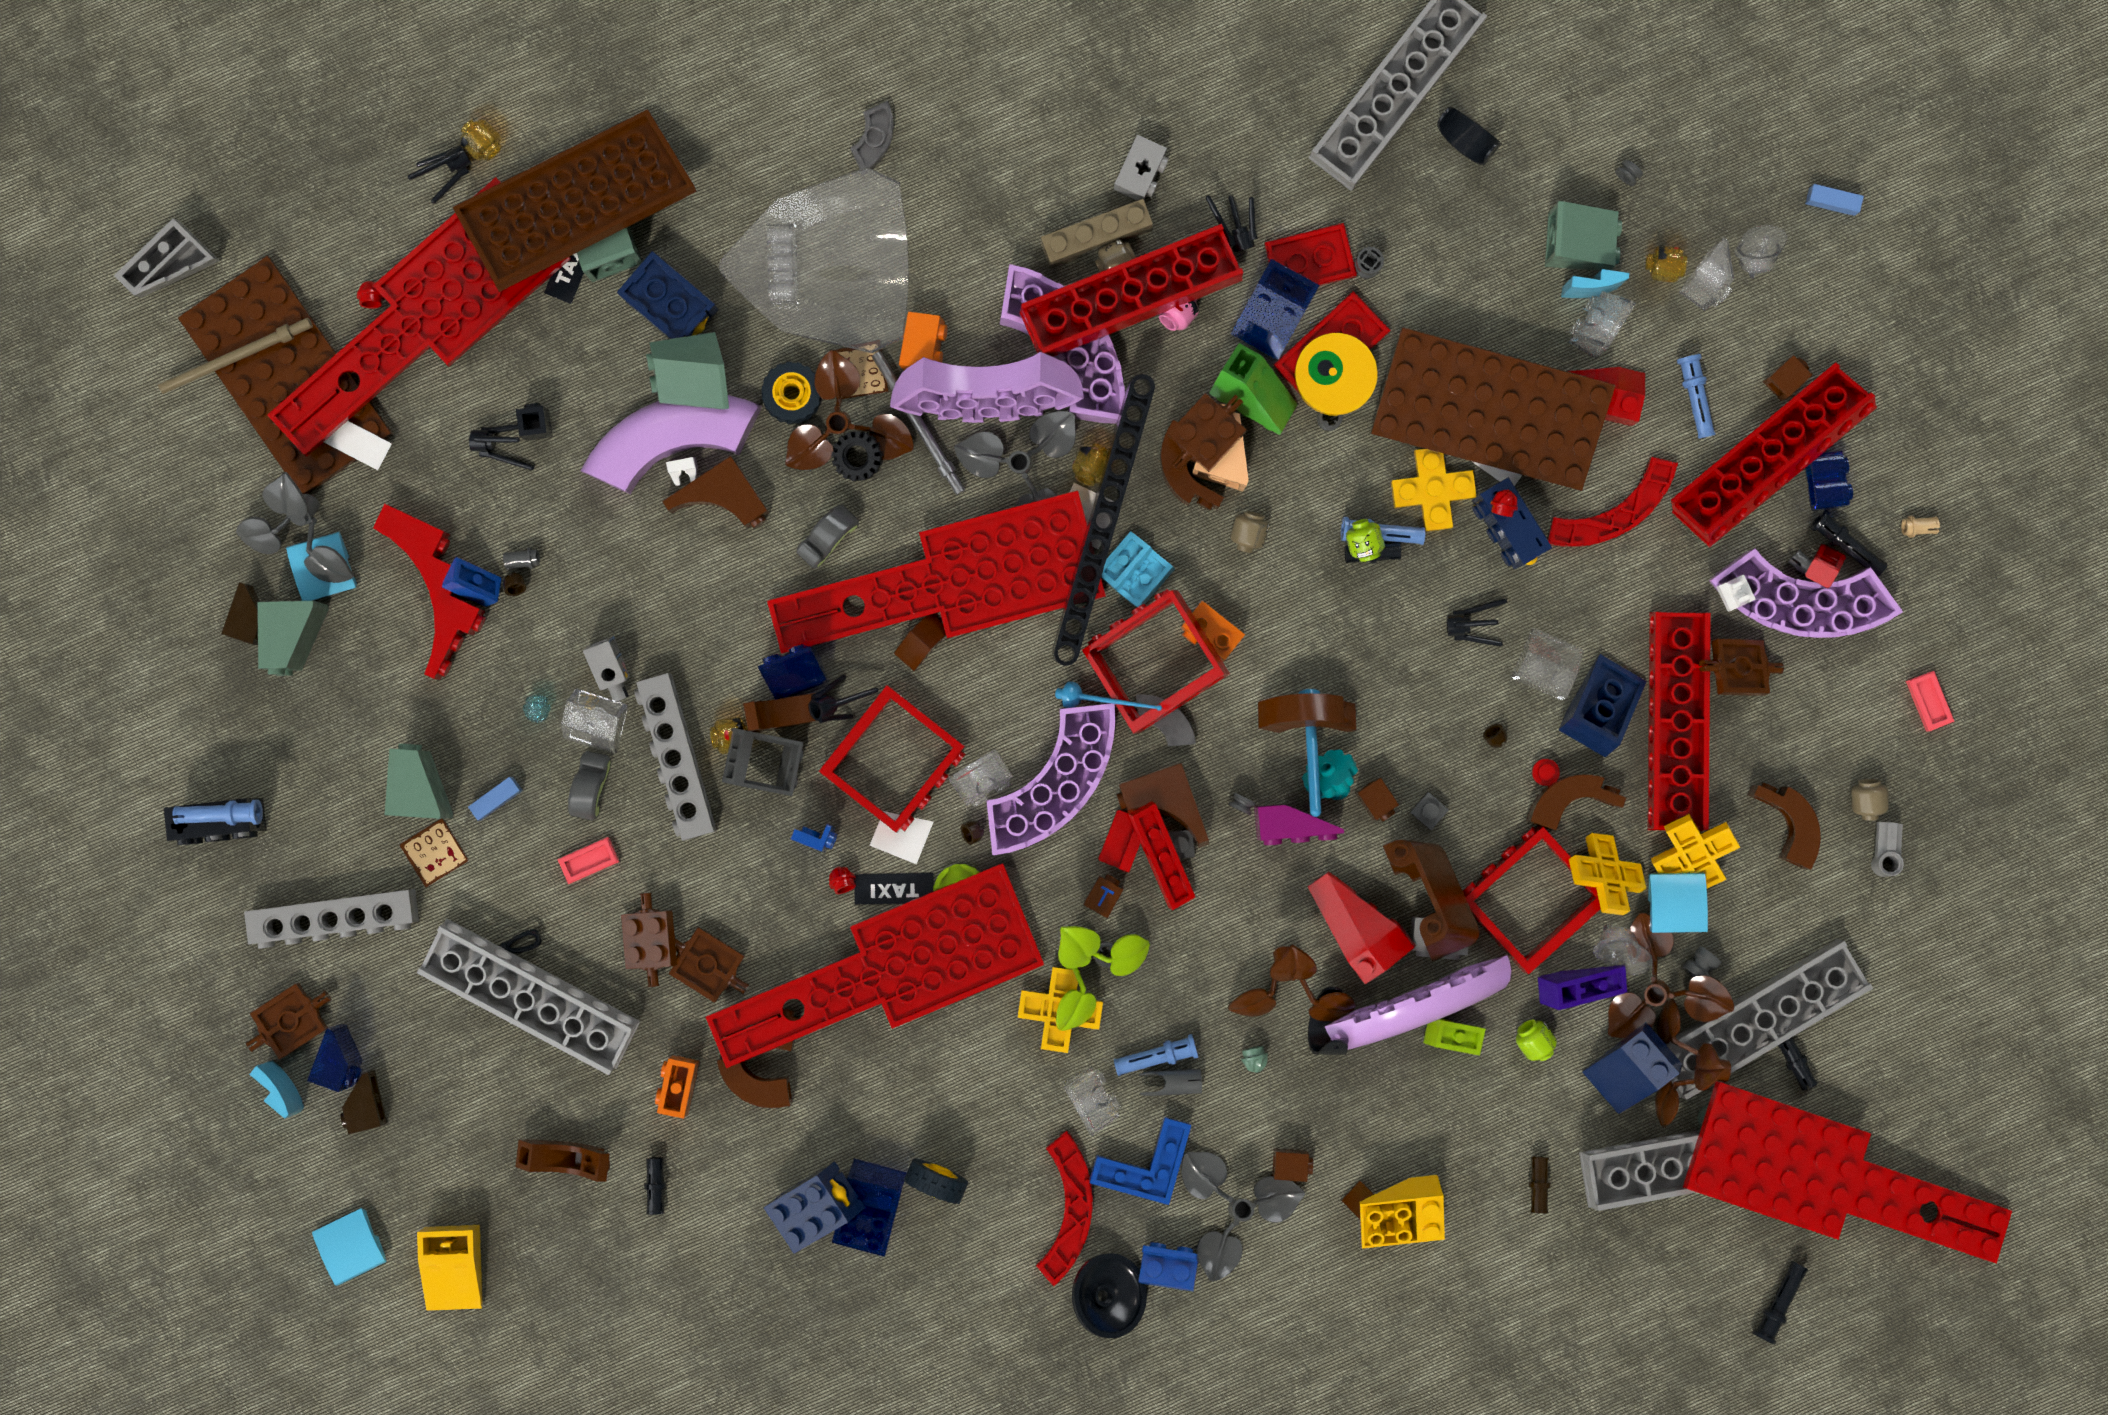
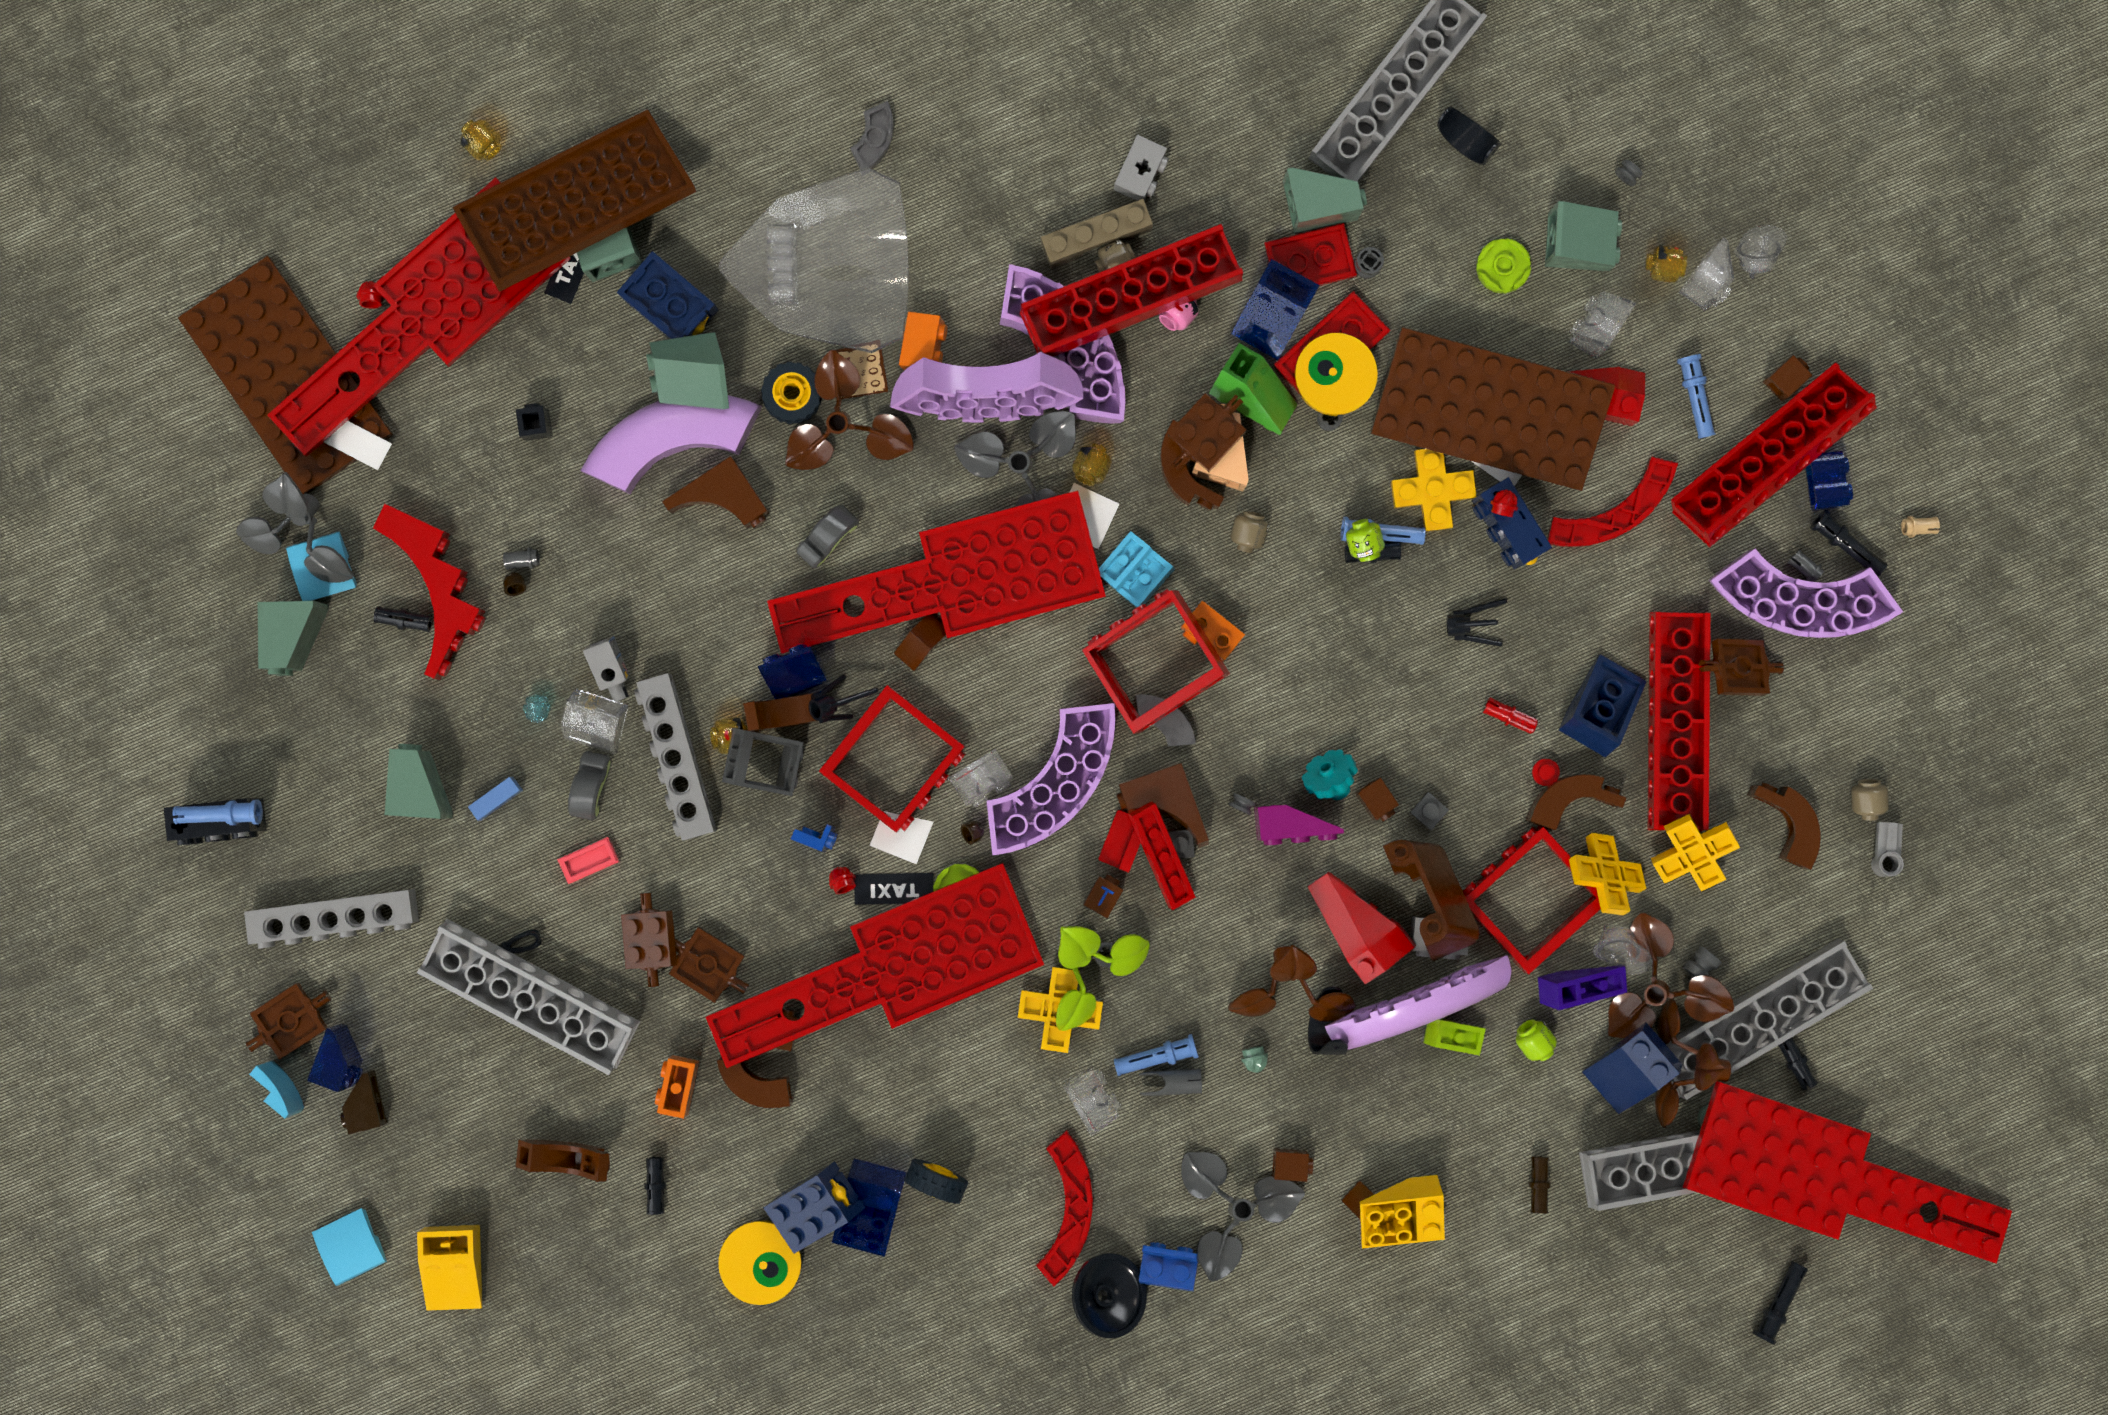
light grey wedge [114,218,220,298] -> none
dark tan bar [158,317,313,394] -> none
dark brown slope [221,582,260,646] -> none
tan sticker [400,819,469,887] -> none
black plant [408,145,472,204] -> none
blue slope [442,557,502,607] -> none
black plant [469,424,534,470] -> none
white tile [666,457,698,486] -> none
black tyre [831,431,884,481] -> none
flat silver bar [872,351,965,496] -> none
black beam [1052,374,1155,666] -> none
dark azure sword [1055,681,1162,711] -> none
blue plate [1089,1116,1191,1205] -> none
black plant [1206,195,1258,252] -> none
reddish brown arch [1258,693,1356,733] -> none
dark azure piece [1298,689,1321,817] -> none
dark brown hinge [1483,724,1507,748] -> none
clear slope [1511,628,1583,700] -> none
medium azure slope [1561,269,1629,298] -> none
medium azure slope [1648,873,1708,933] -> none
white tile [1716,575,1756,612] -> none
medium blue piece [1805,184,1864,216] -> none
red slope [1805,544,1846,588] -> none
coral tile [1906,671,1954,732] -> none
none -> black pin [374,606,433,632]
none -> yellow tile [718,1220,802,1305]
none -> sand green slope [1282,168,1367,234]
none -> lime tile [1476,239,1531,294]
none -> red axle [1483,697,1538,734]

